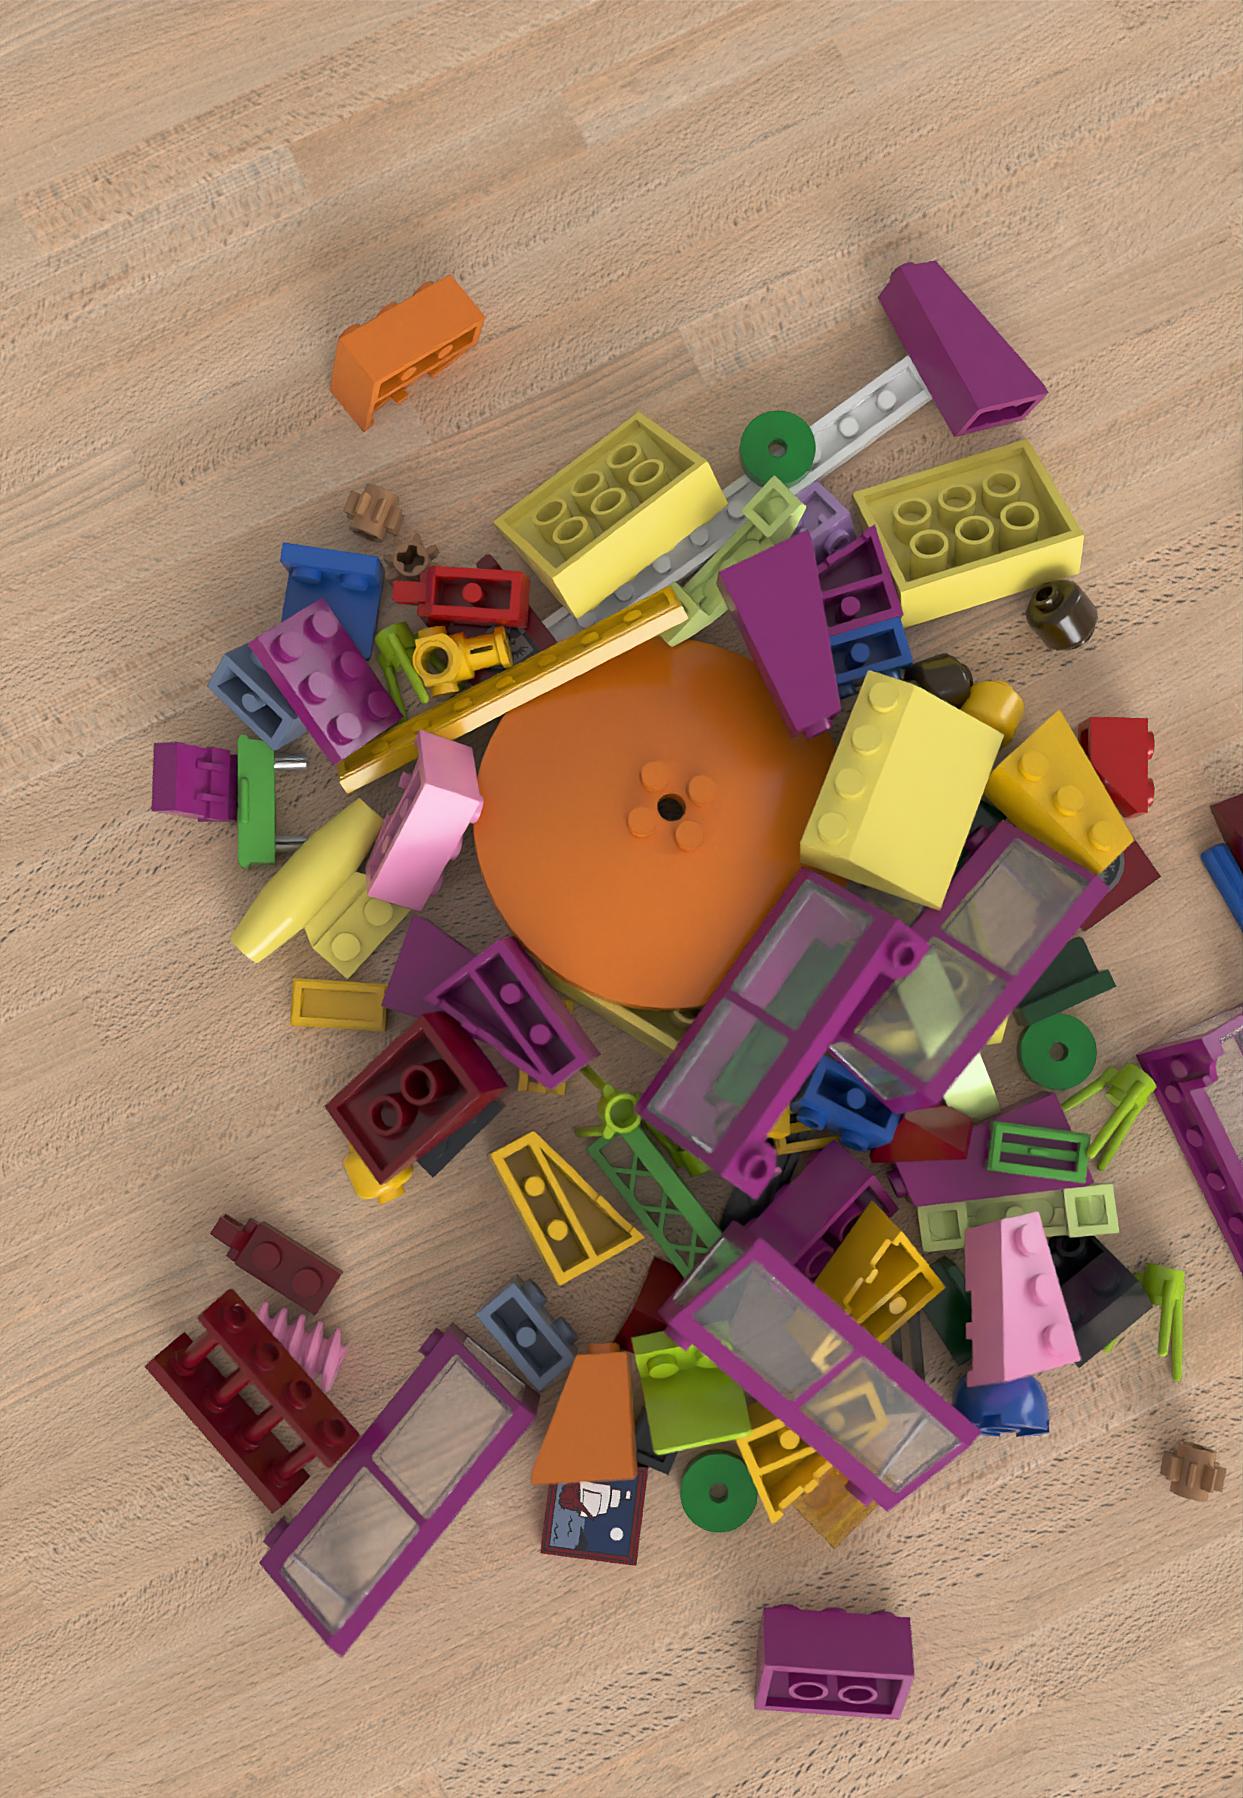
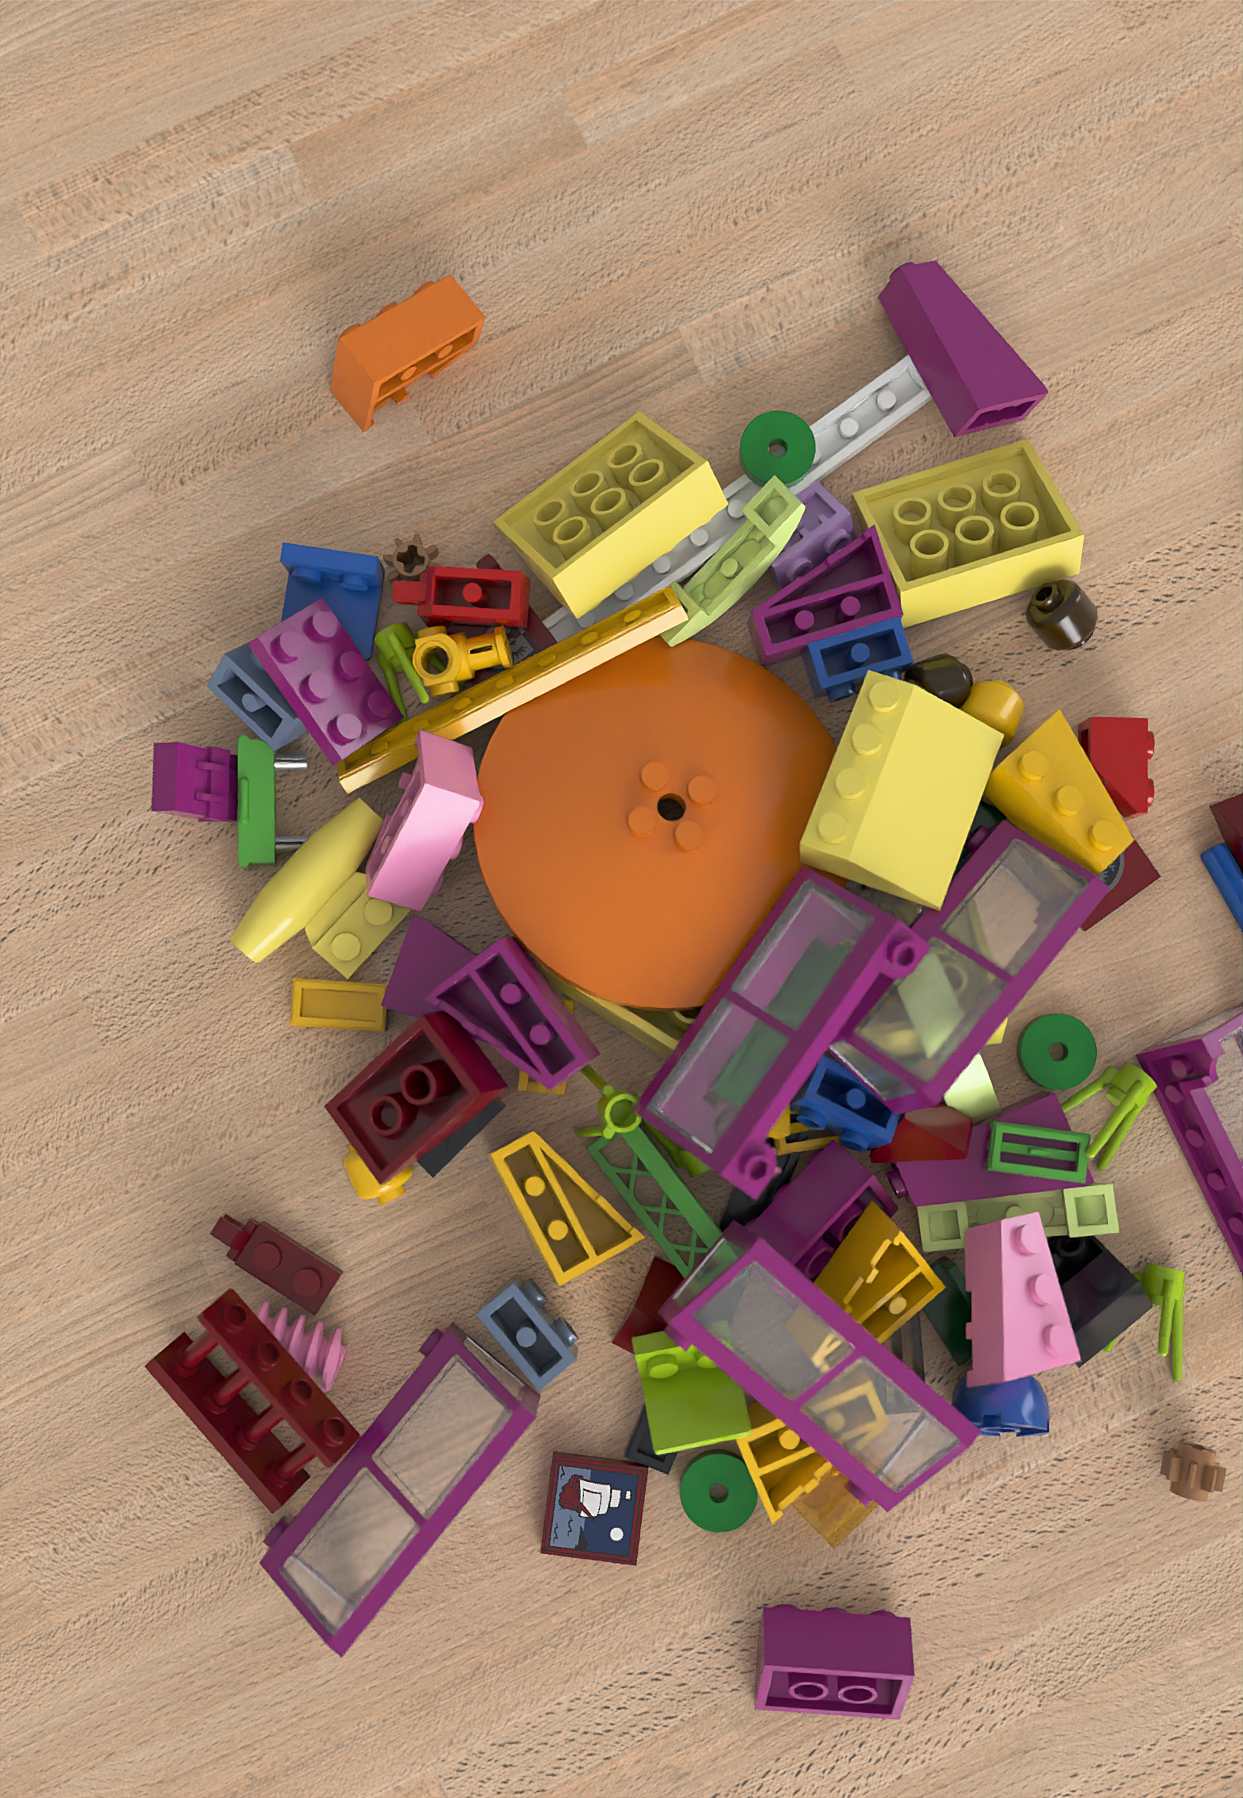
medium nougat gear [343,484,405,543] -> none
orange slope [531,1343,638,1485] -> none
magenta slope [716,530,841,740] -> none
dark green panel [997,937,1117,1026] -> none

